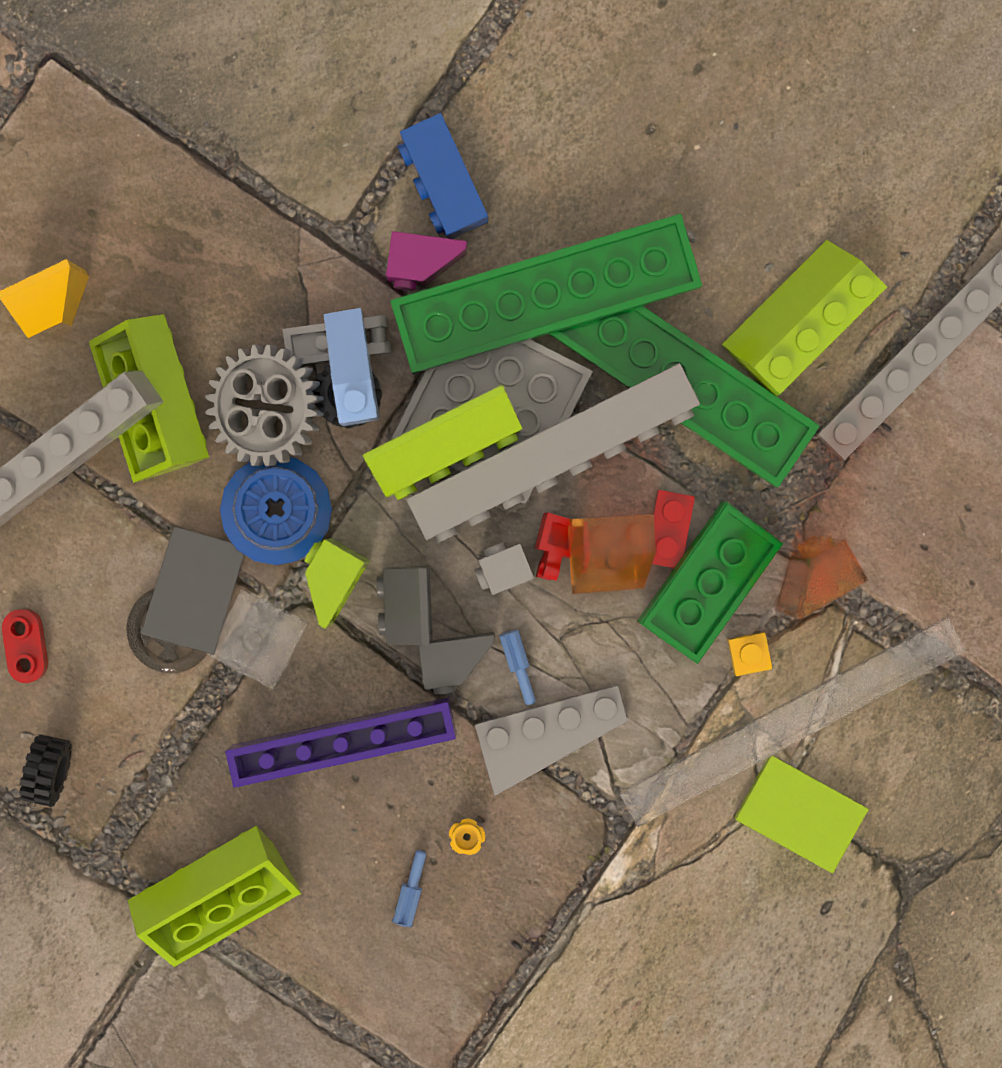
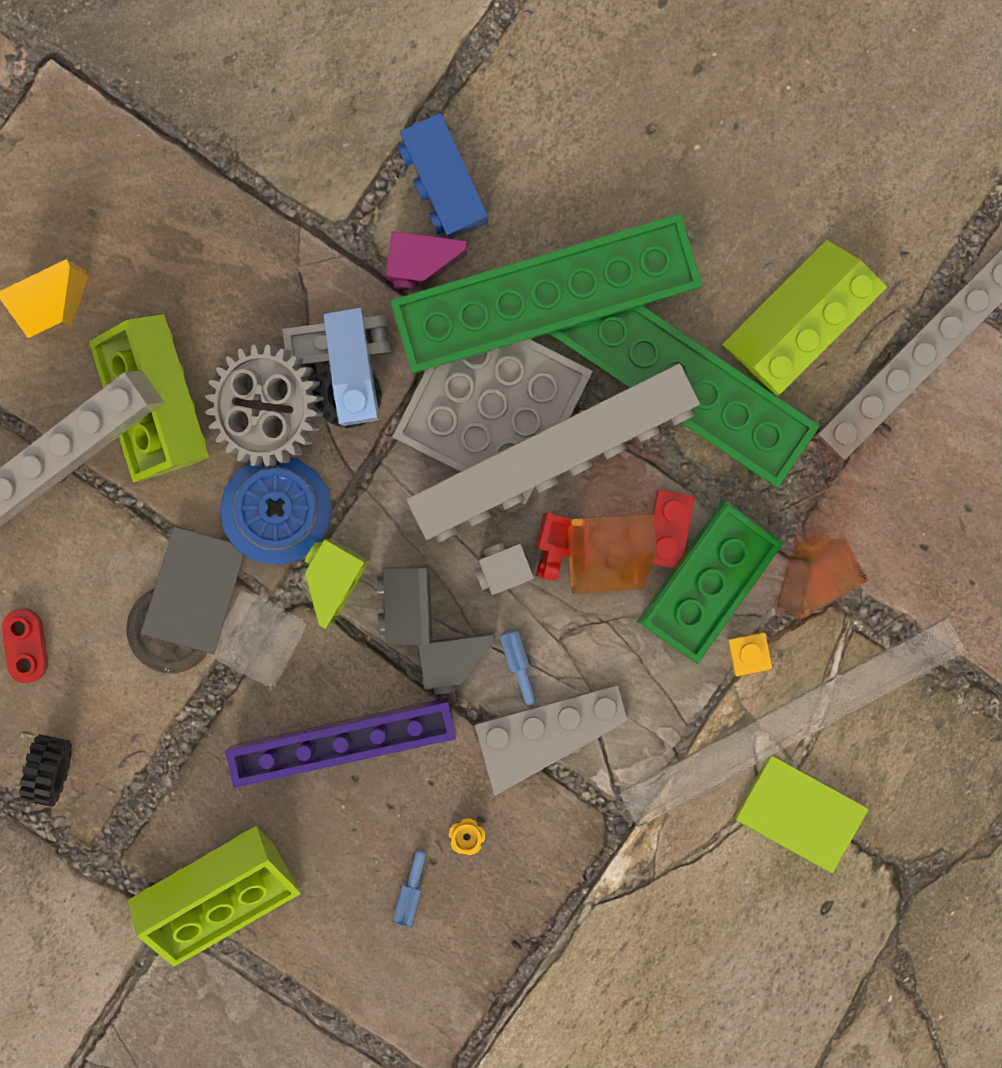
lime slope [362,385,523,501] -> none

